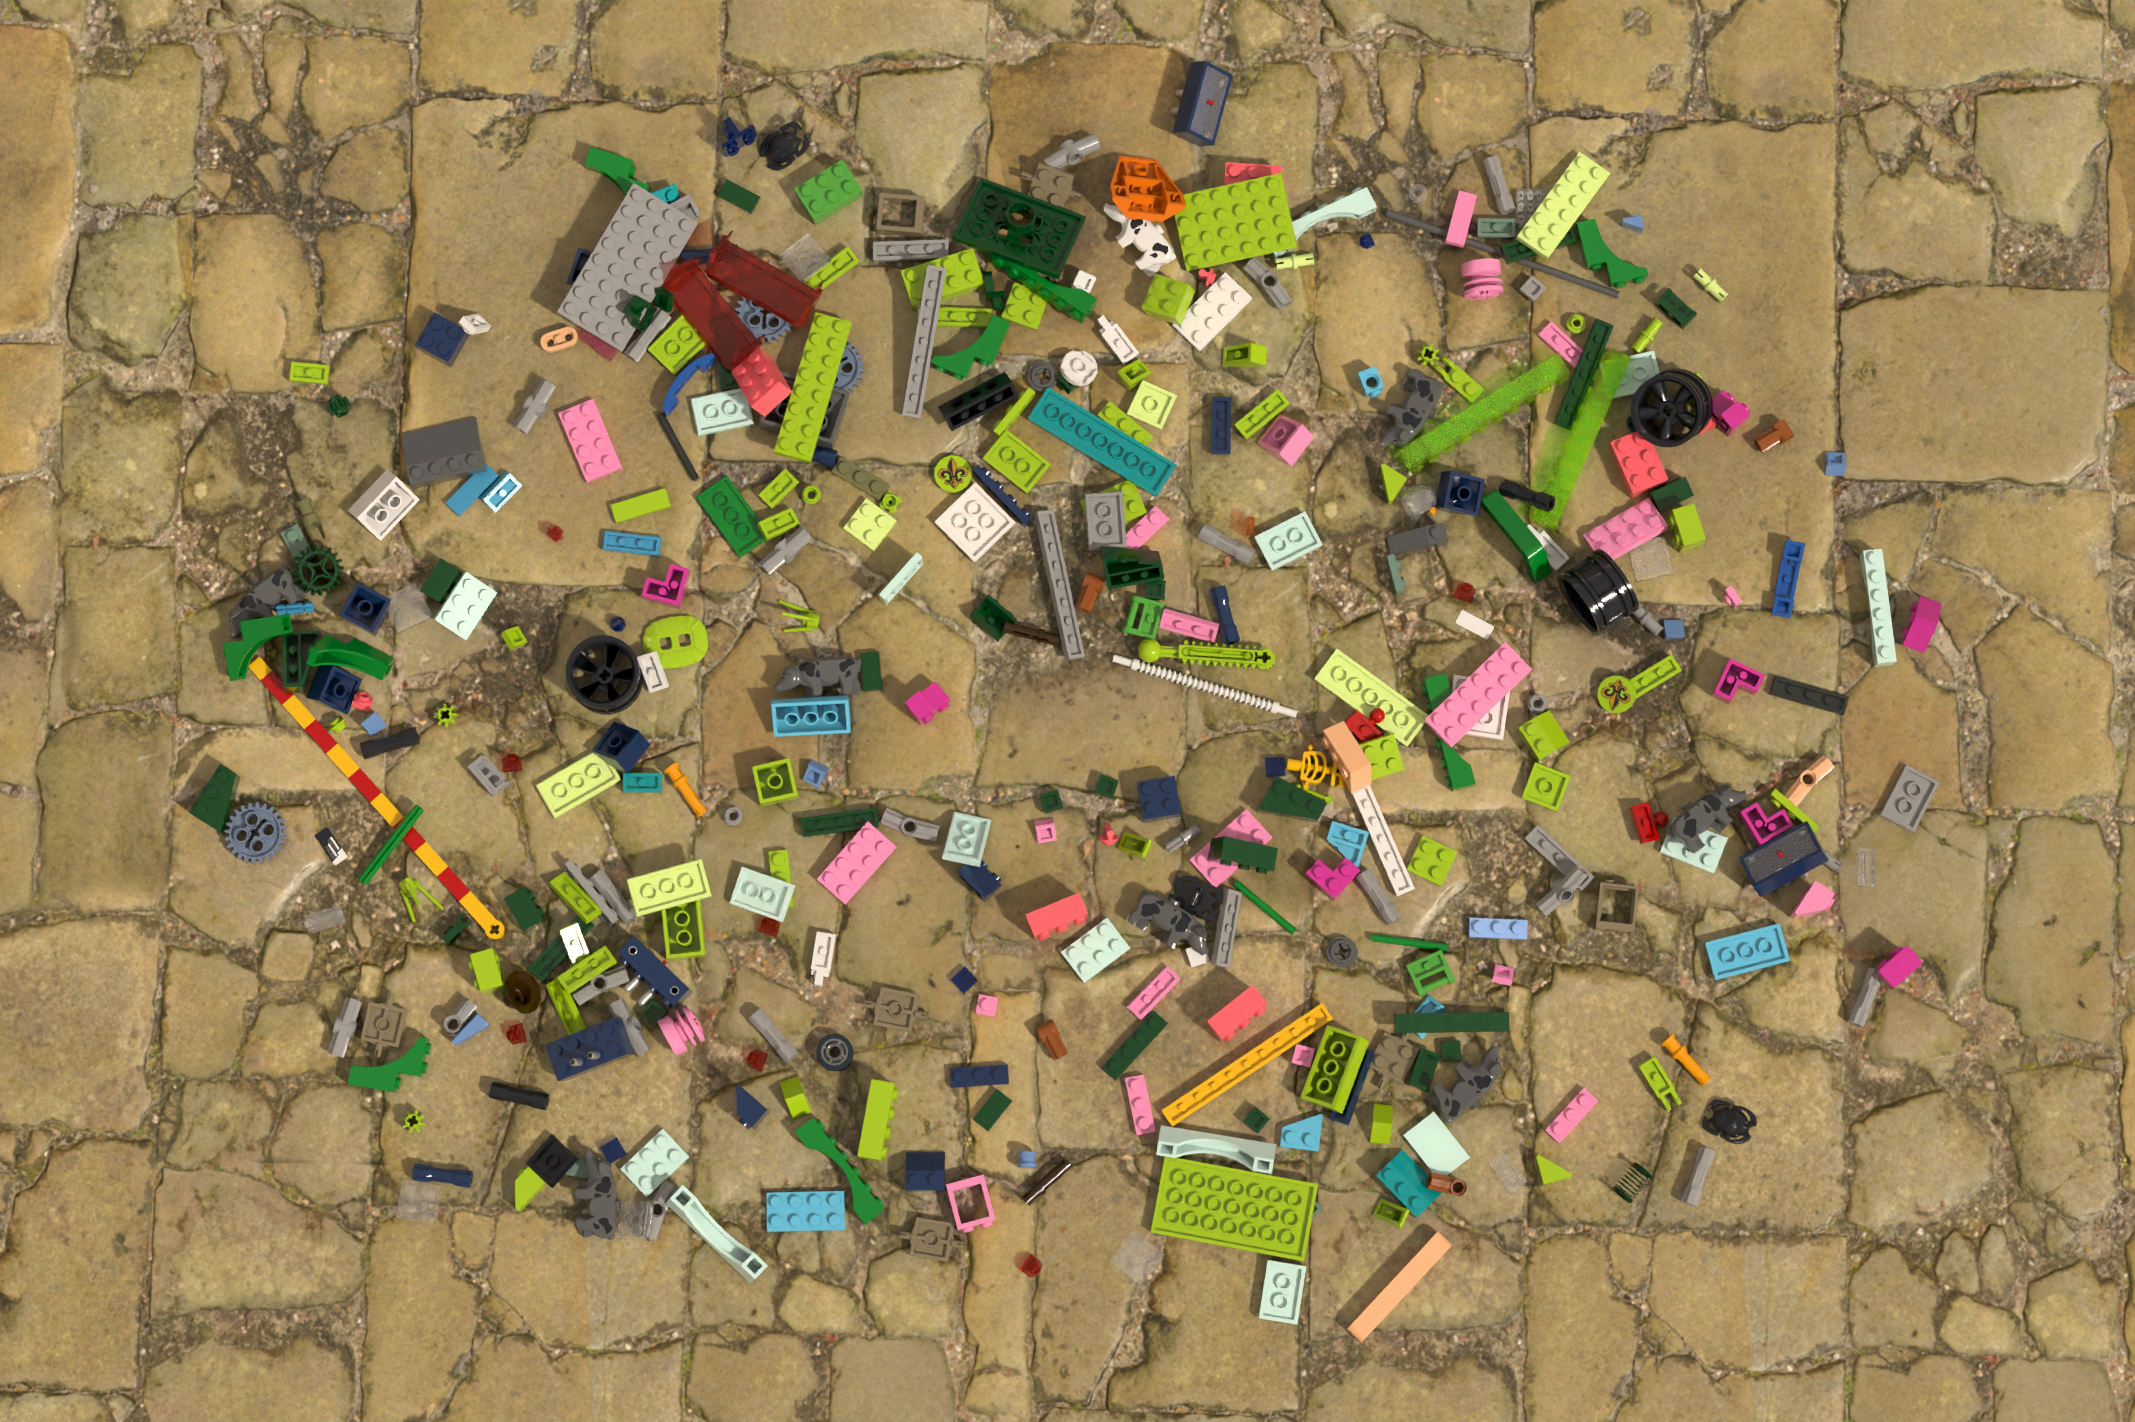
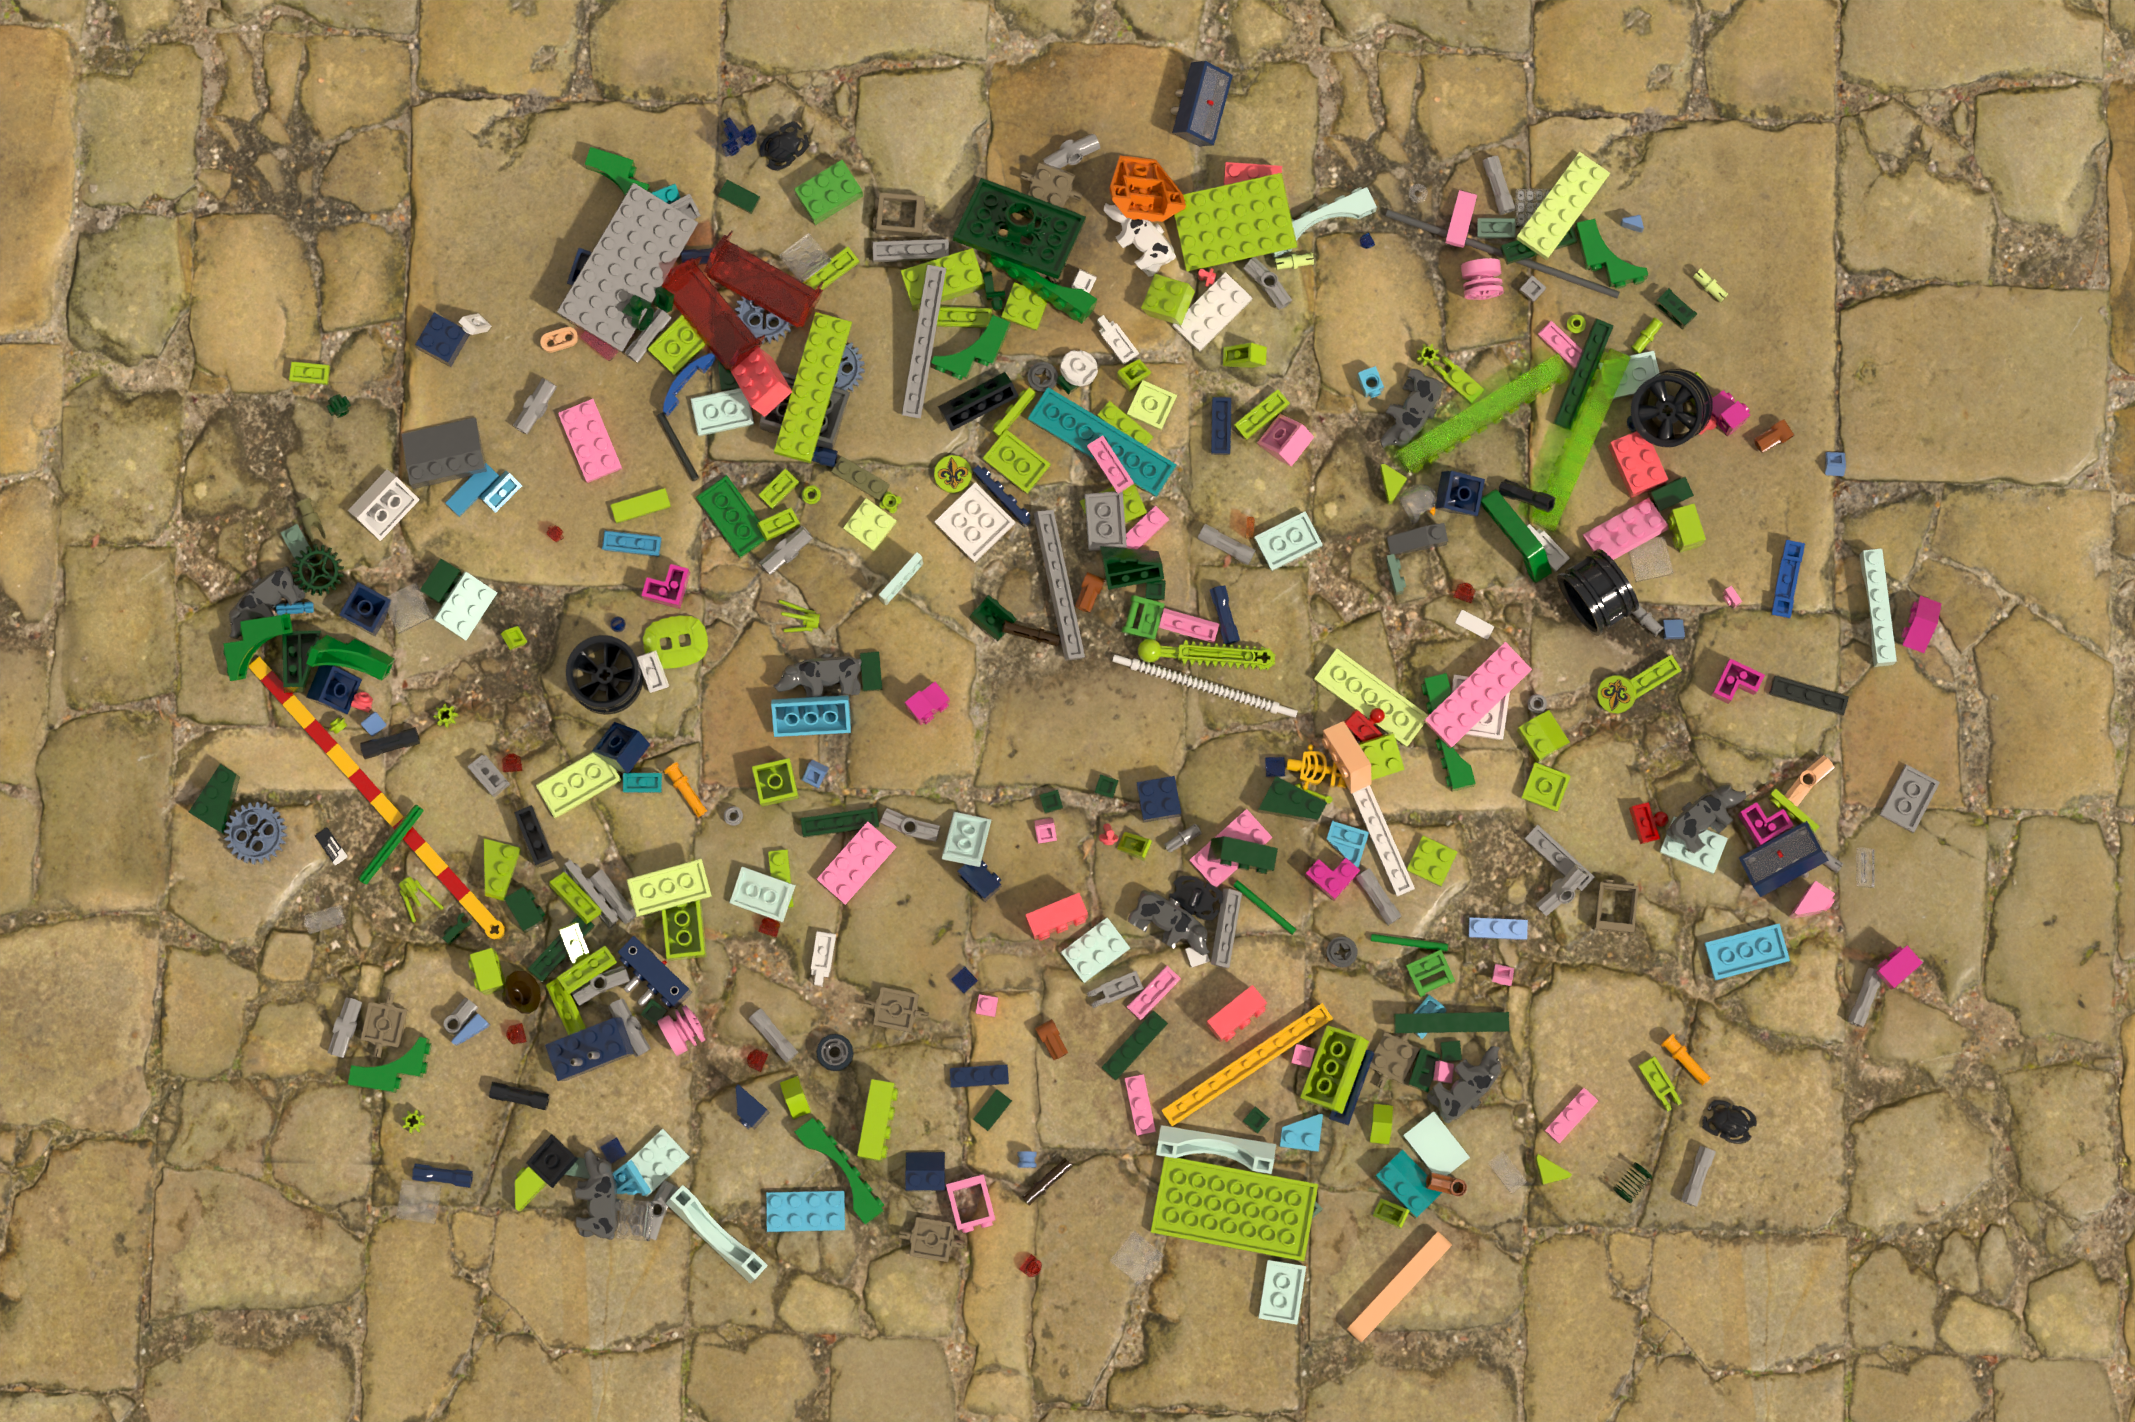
none -> lime wing [484,838,521,901]
none -> black brick [514,805,556,868]
none -> medium azure wing [613,1160,652,1196]
none -> bright pink plate [1087,436,1134,494]
none -> light grey hinge [1087,971,1144,1008]
none -> bright pink tile [1433,1061,1454,1083]

